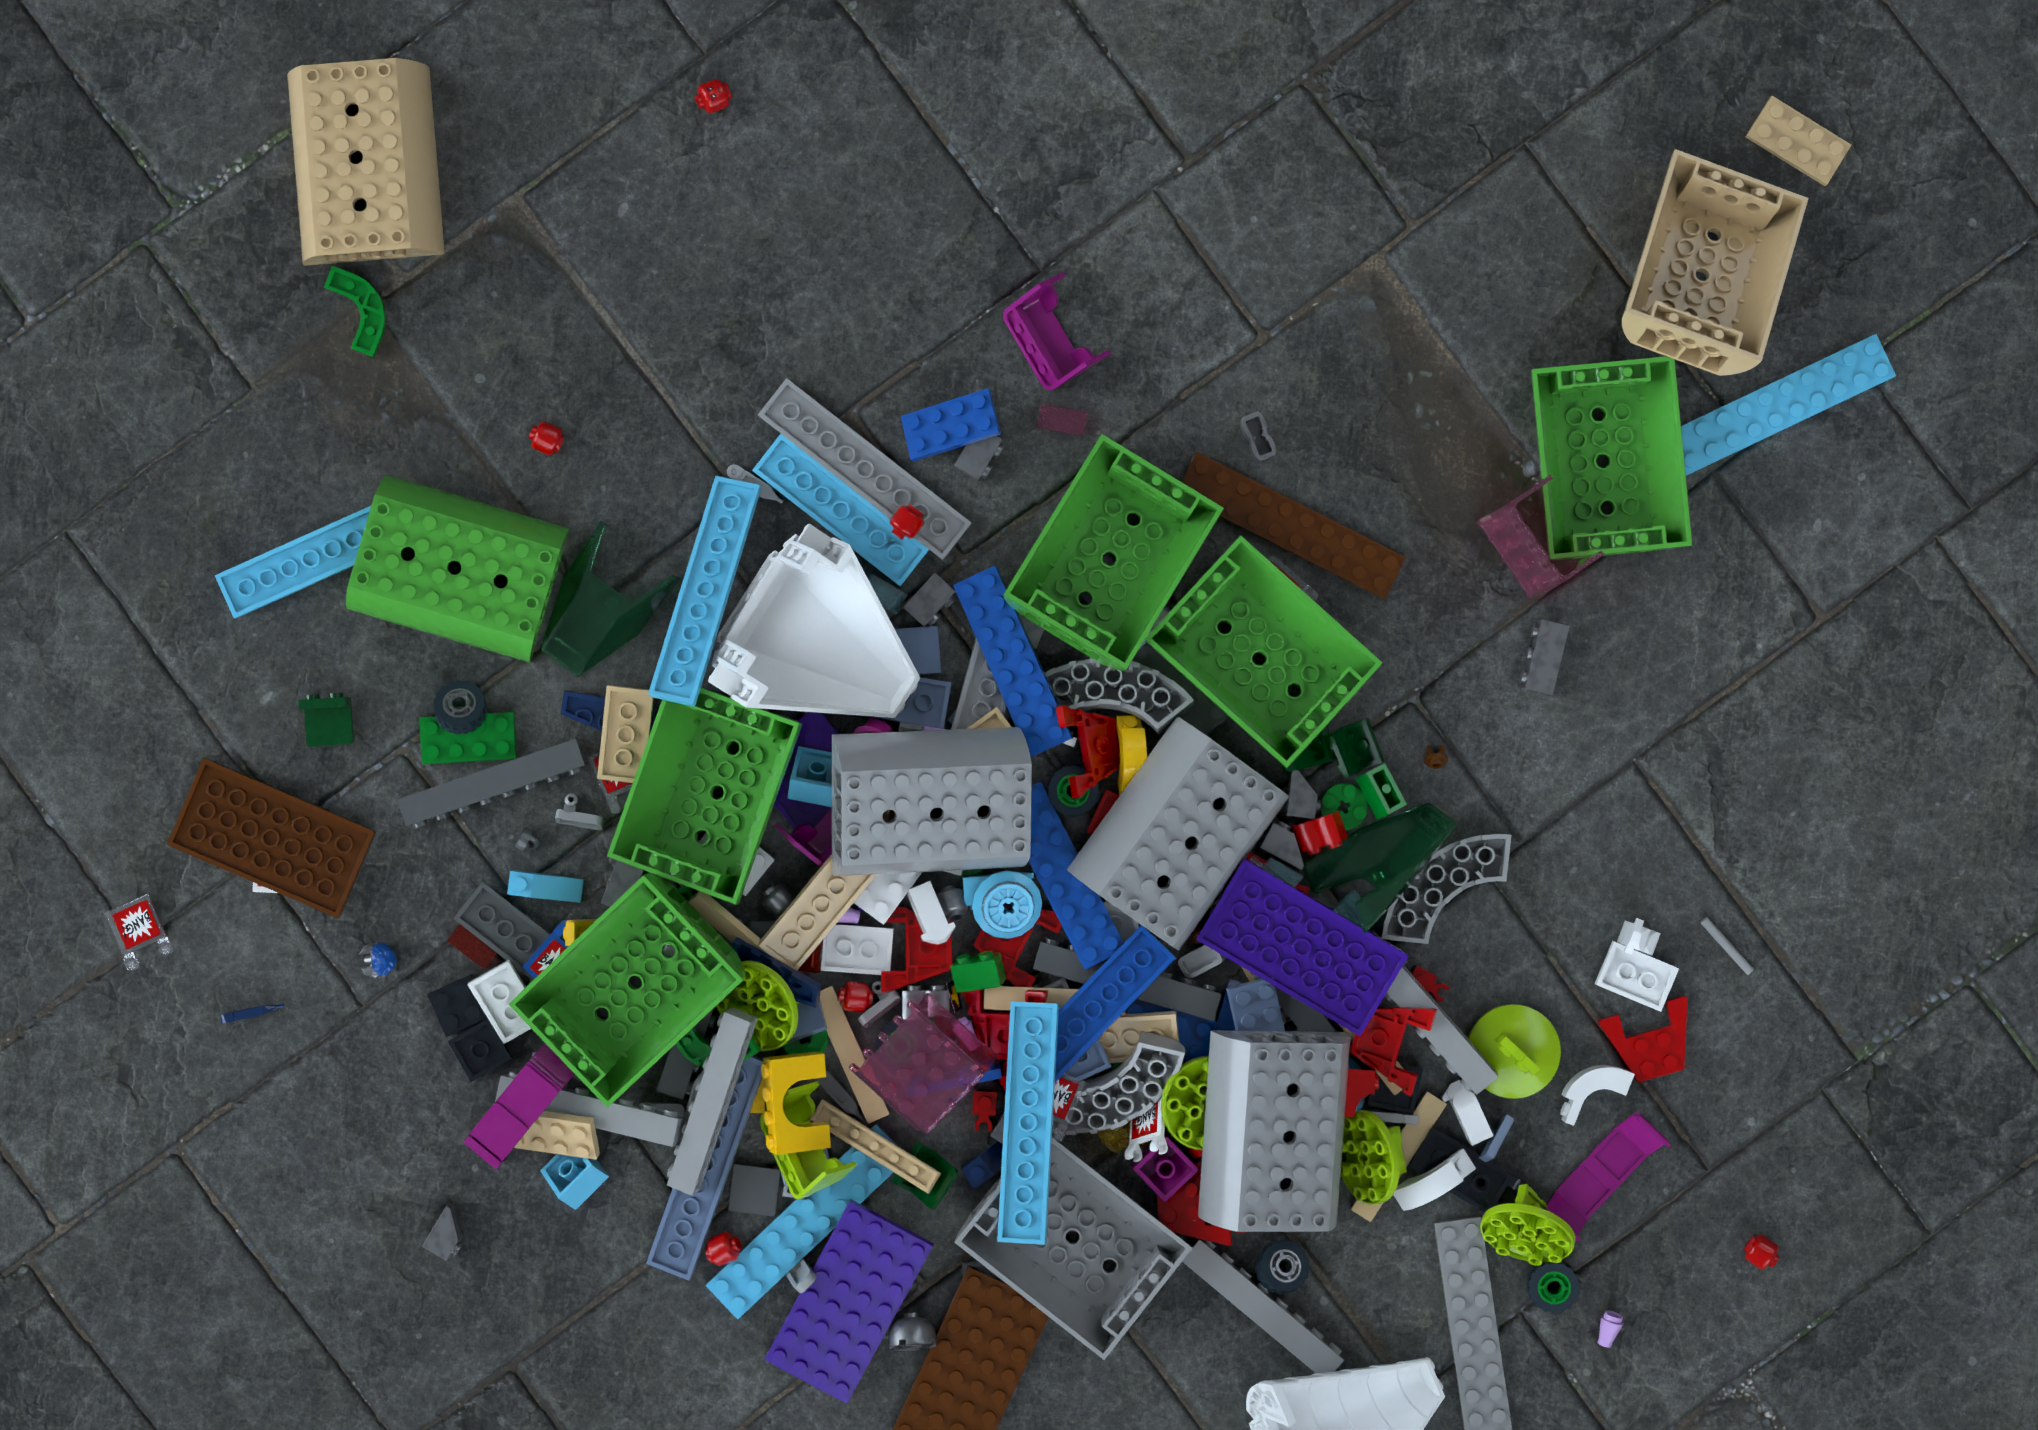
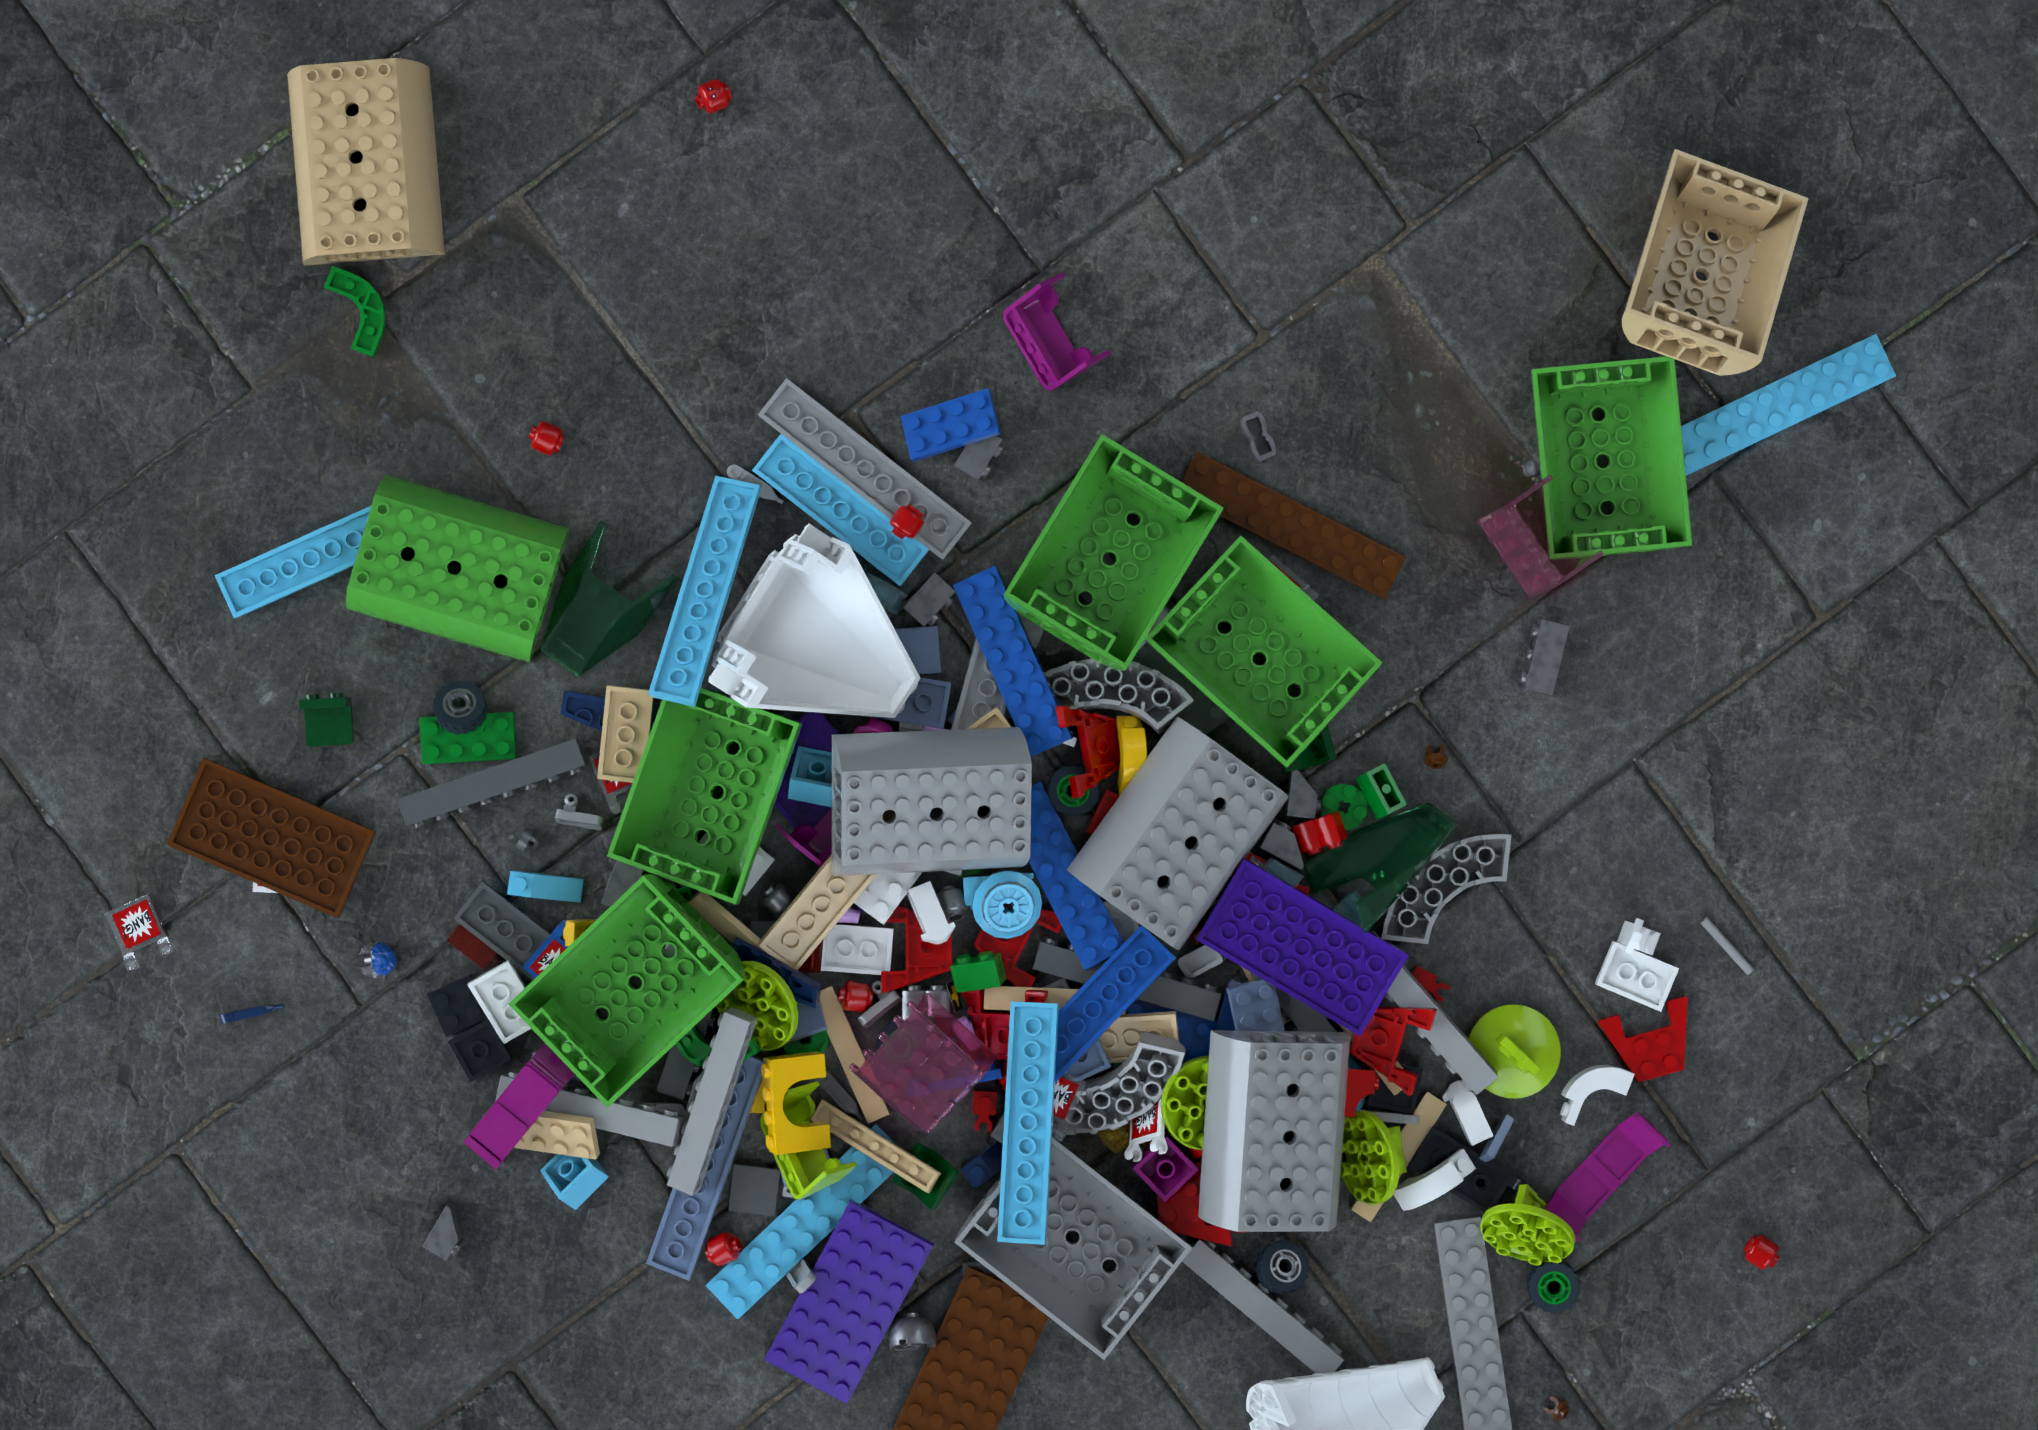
clear pink tile [1037,404,1087,436] -> none
dark green bracket [1328,718,1385,778] -> none
lavender cone [1597,1310,1624,1348] -> none
tan plate [1746,96,1851,186] -> none
none -> reddish brown plate [1544,1396,1570,1422]

